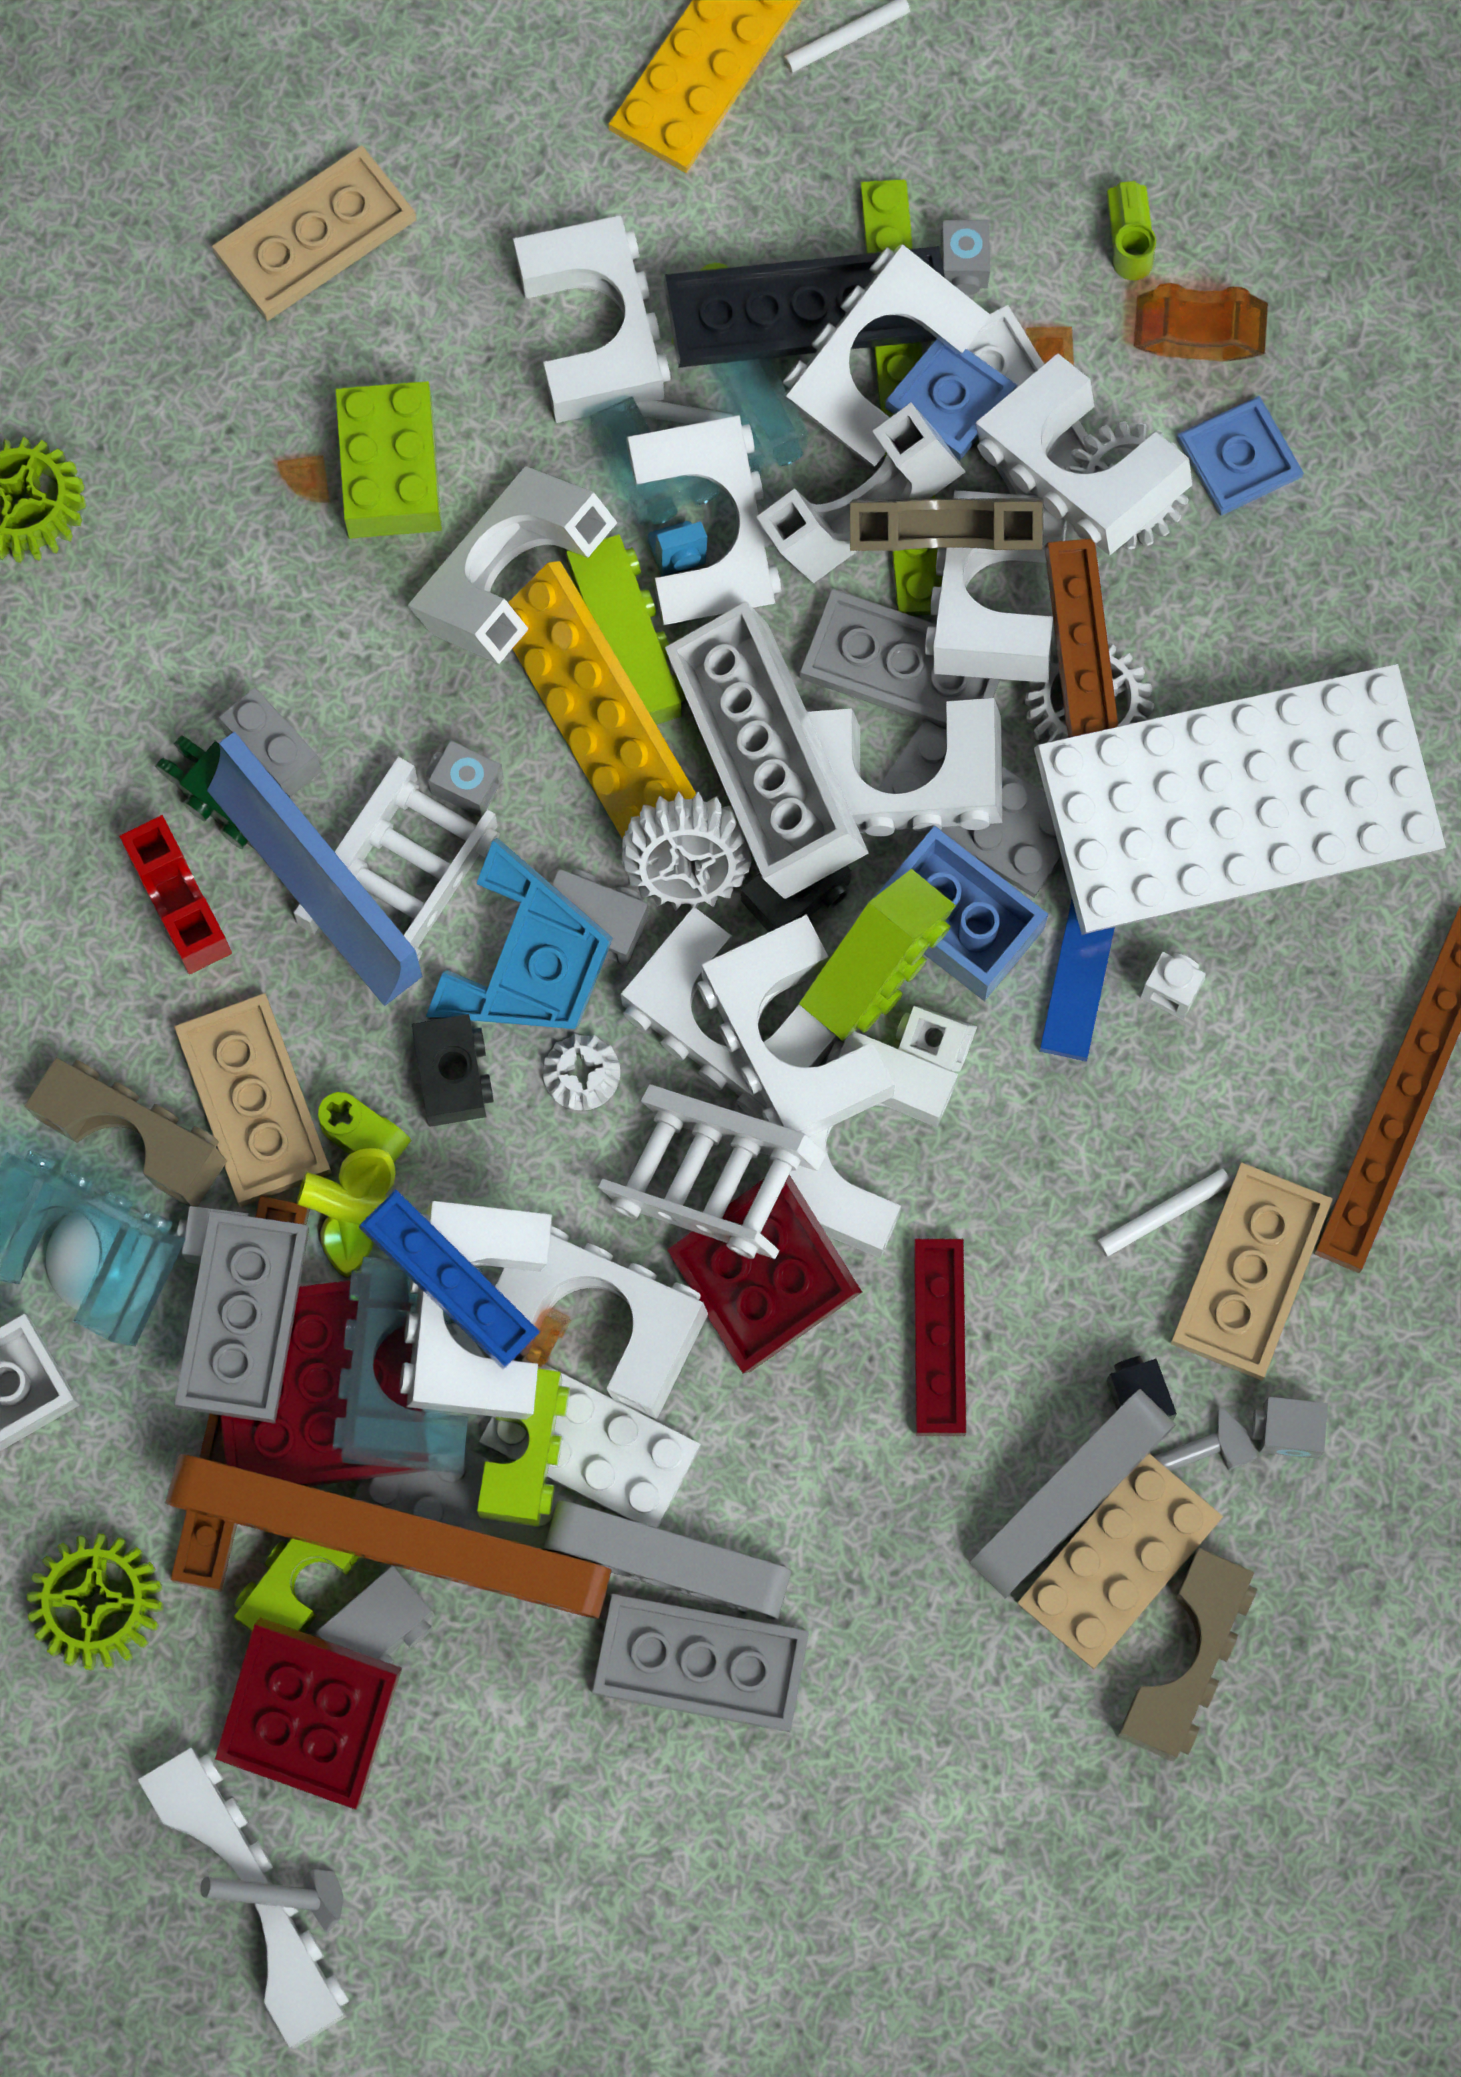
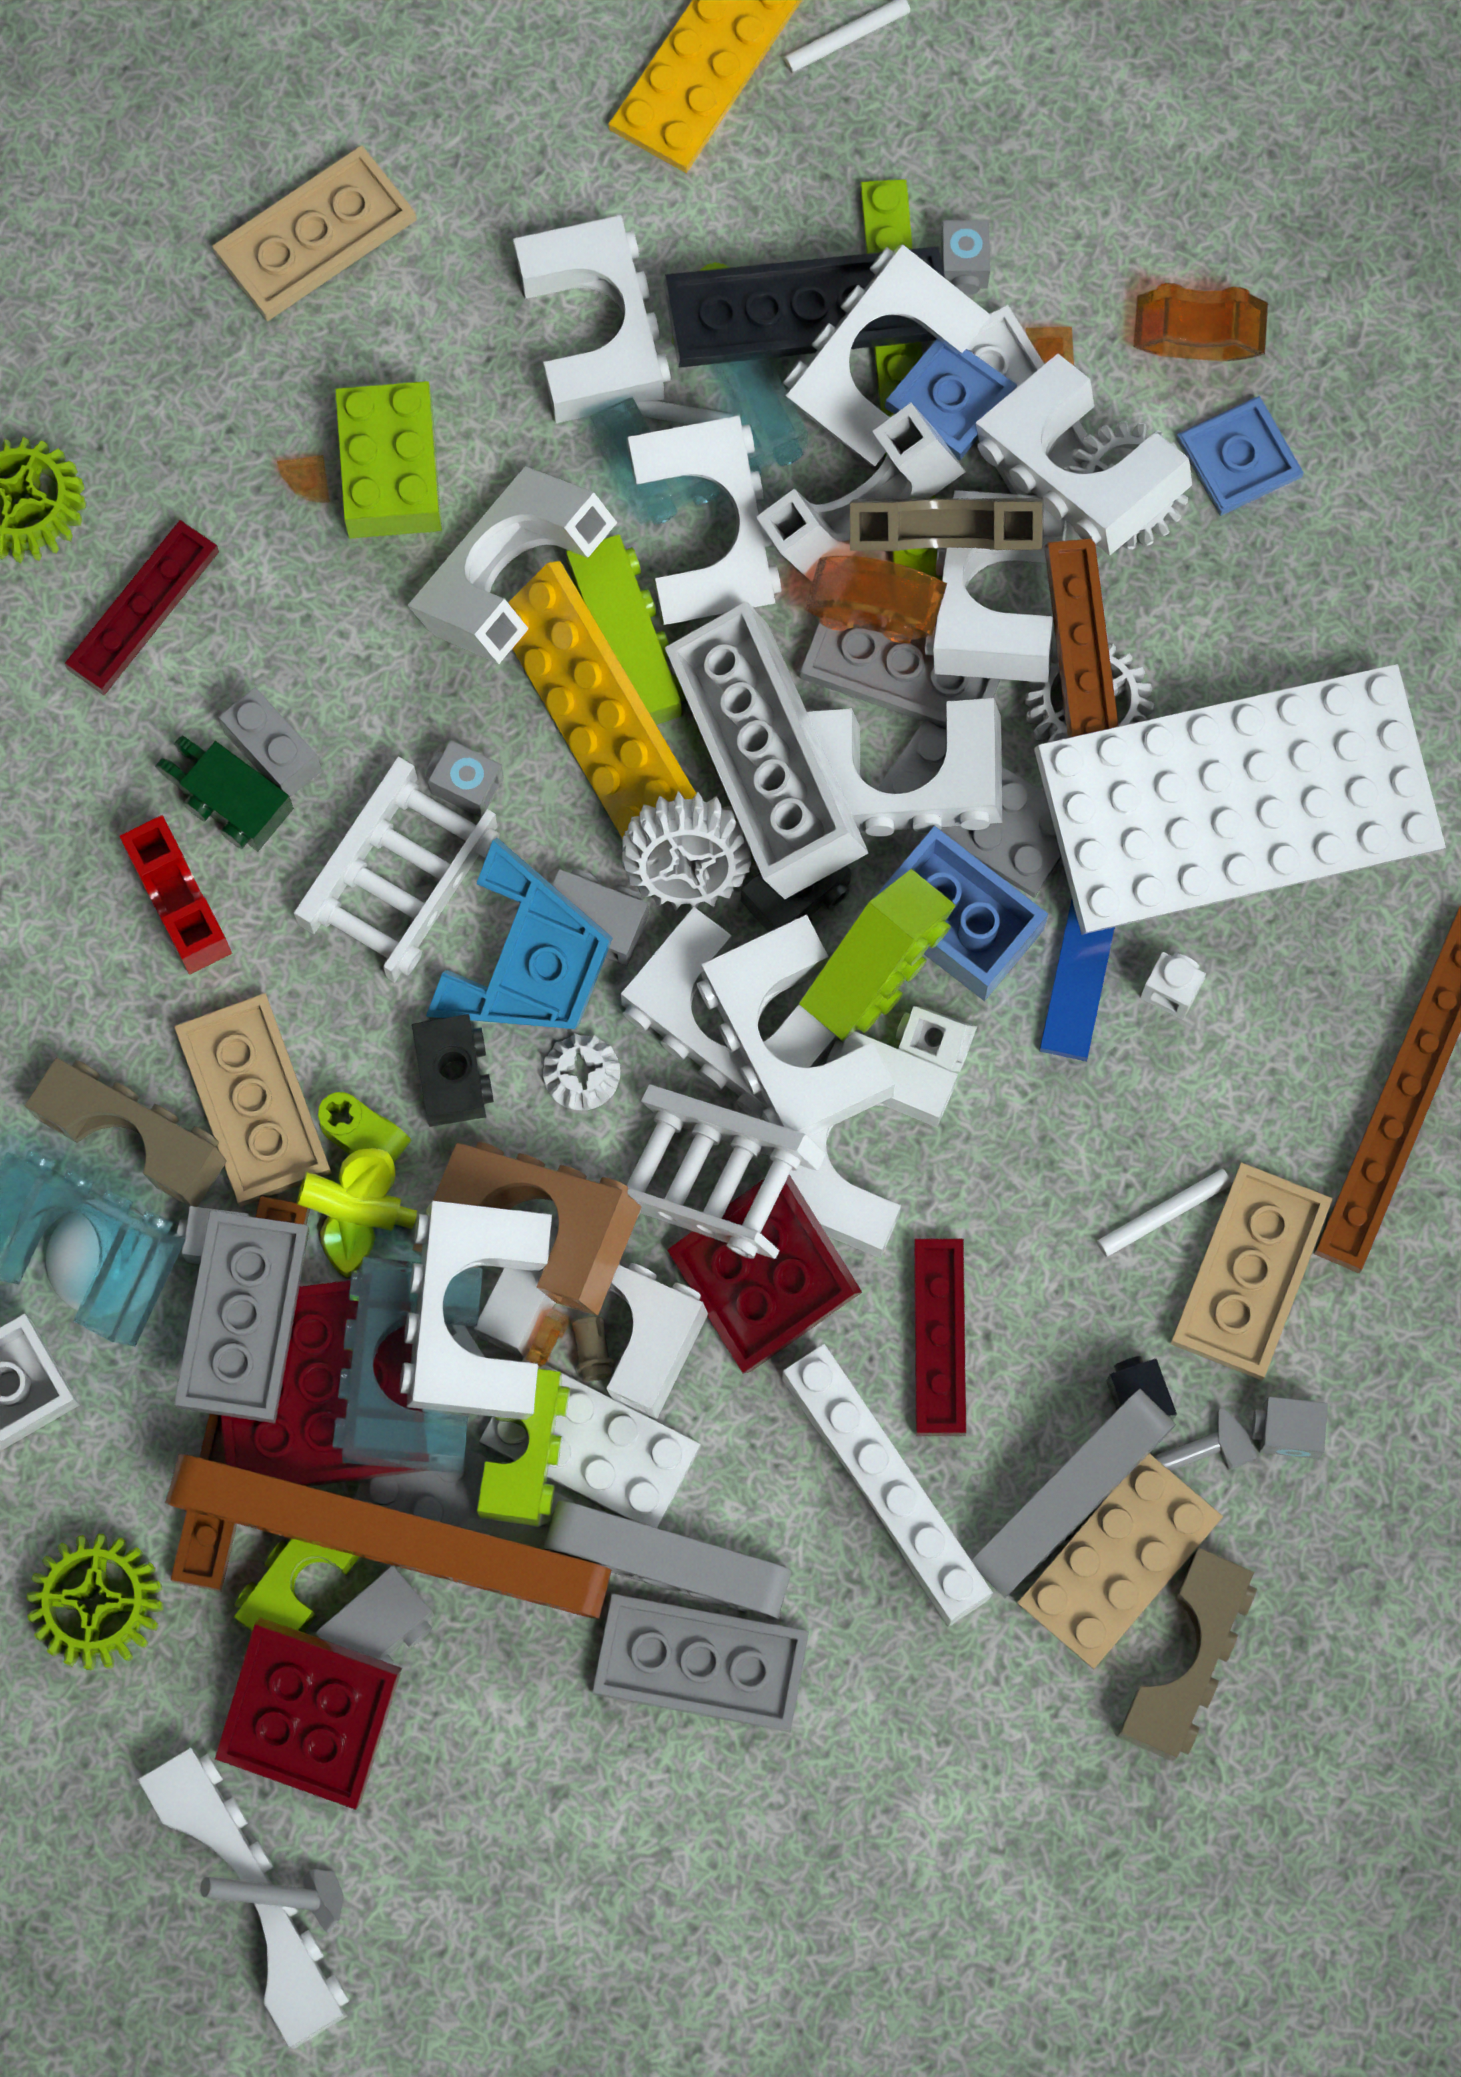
medium blue arch [207,731,423,1006] -> none
blue tile [359,1189,540,1369] -> none
dark azure bracket [648,521,707,577] -> none
lime piece [1106,181,1157,281] -> none
none -> dark red plate [64,520,219,696]
none -> medium nougat arch [412,1142,642,1316]
none -> dark tan pin [572,1316,615,1382]
none -> white arch [782,1344,993,1627]
none -> clear orange brick [804,556,947,644]

